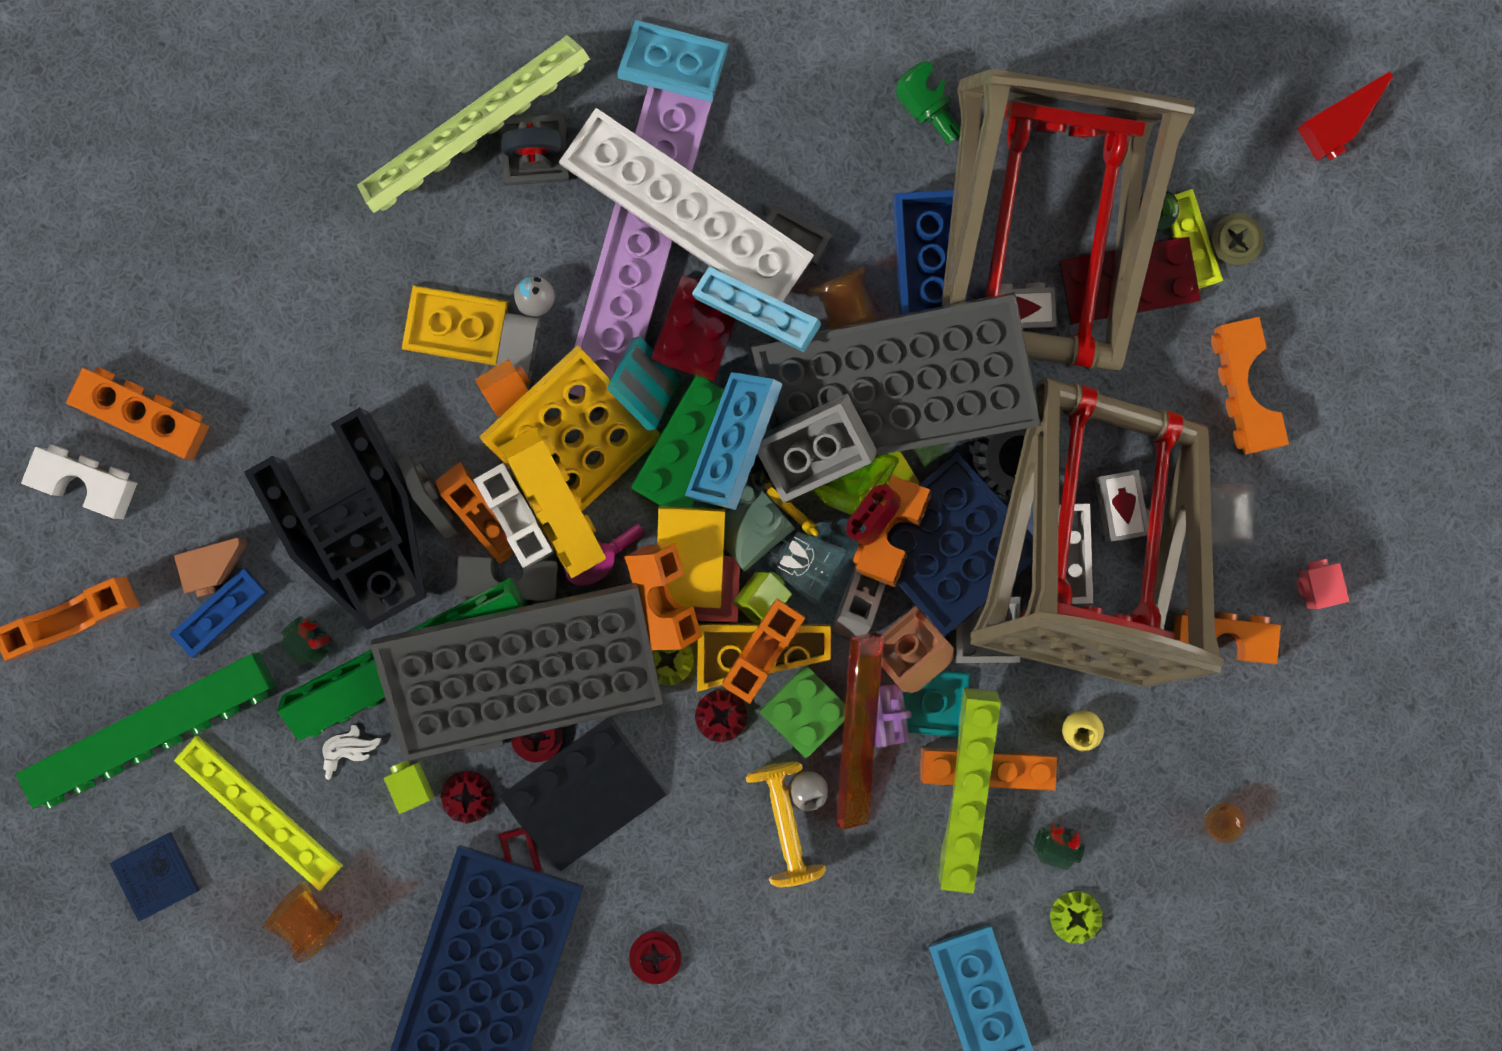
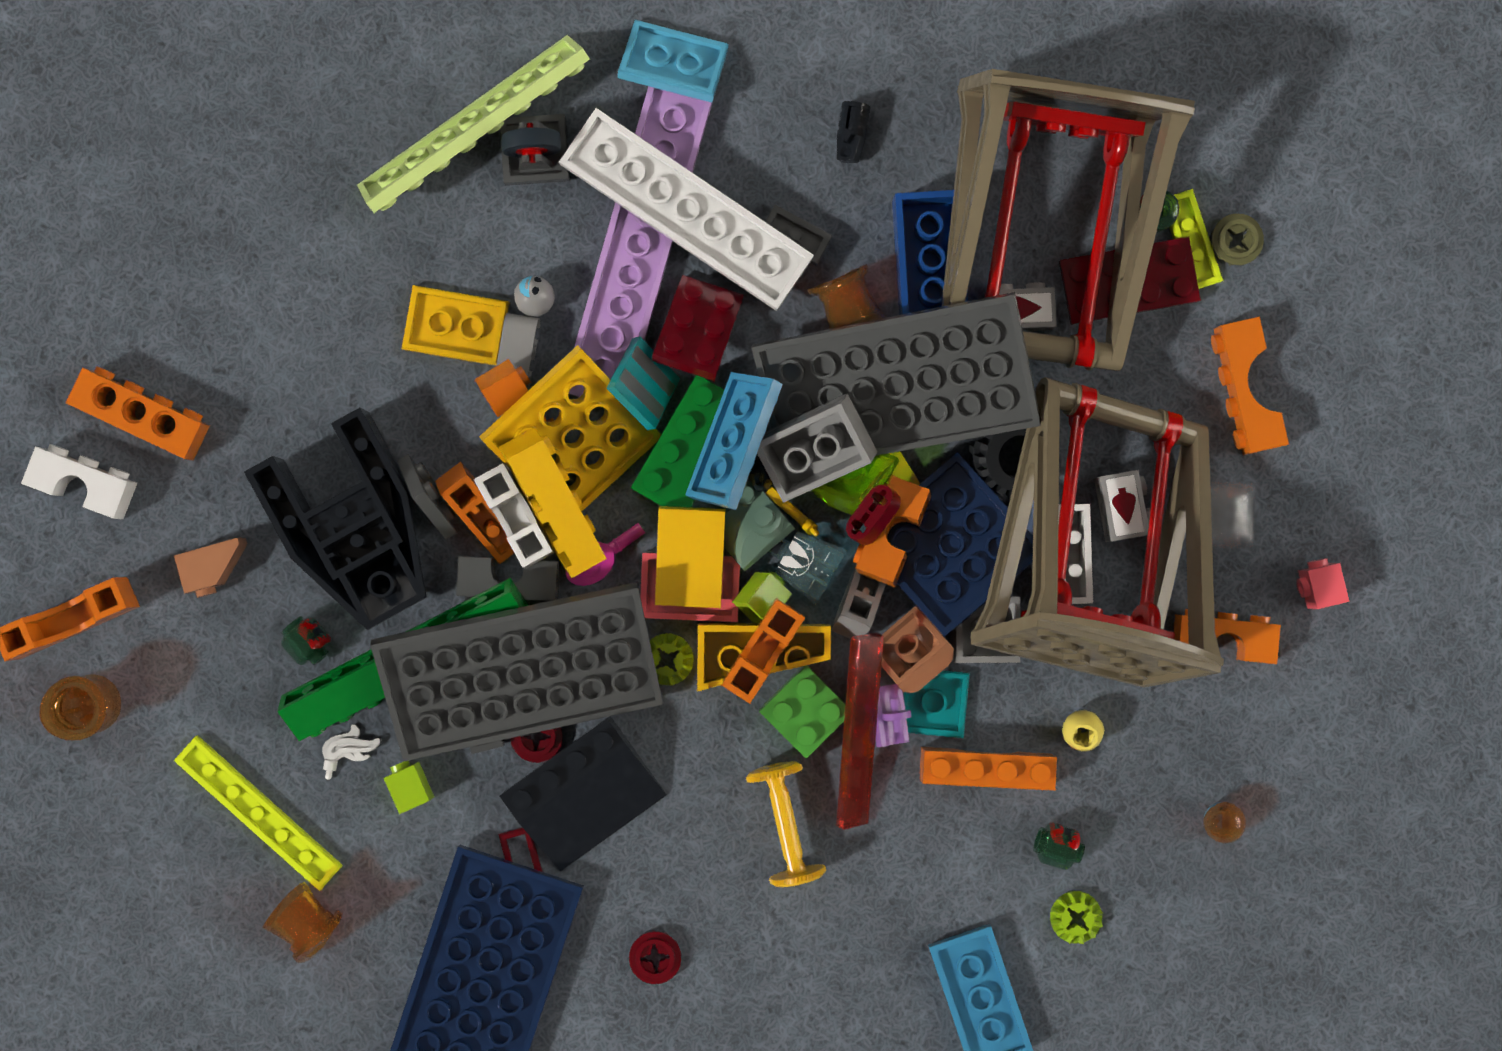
green brick [15,652,277,810] -> none
dark blue tile [109,832,200,922] -> none
blue plate [170,568,268,658] -> none
dark red gear [440,771,493,824] -> none
orange arch [625,543,702,651] -> none
medium azure plate [692,266,821,352] -> none
dark red gear [695,690,747,743] -> none
light grey piece [787,771,828,812] -> none
green piece [895,61,961,145] -> none
lime arch [938,688,1001,894] -> none
red slope [1297,71,1393,161] -> none
none -> clear orange hat [39,674,121,740]
none -> black hinge [837,101,871,163]

